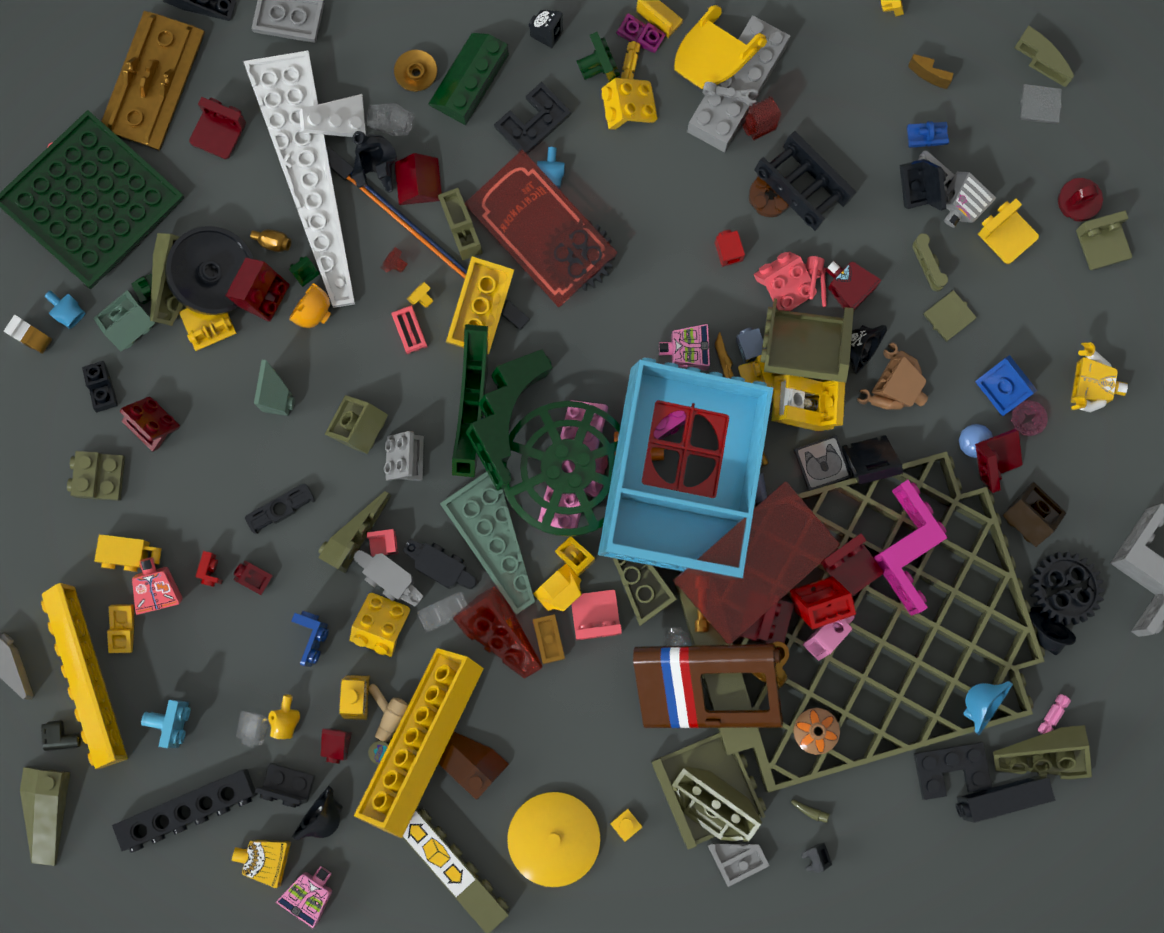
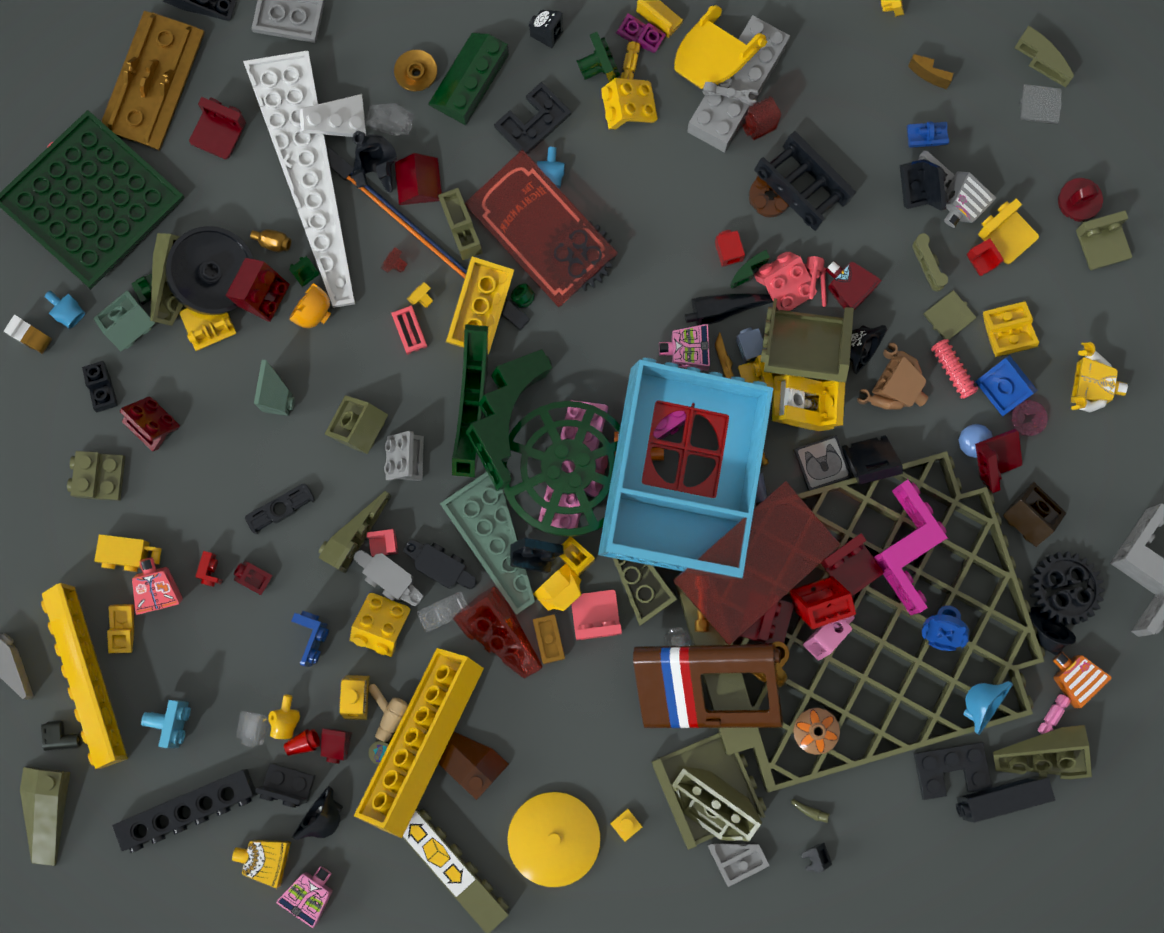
none -> red cone [284,729,320,756]
none -> black bracket [510,538,564,573]
none -> dark green tile [511,283,535,308]
none -> black piece [685,293,773,326]
none -> dark green slope [730,250,770,289]
none -> blue tile [922,606,969,651]
none -> coral piece [931,339,978,399]
none -> red panel [967,238,1004,276]
none -> yellow slope [983,301,1039,357]
none -> orange torso [1052,652,1112,708]

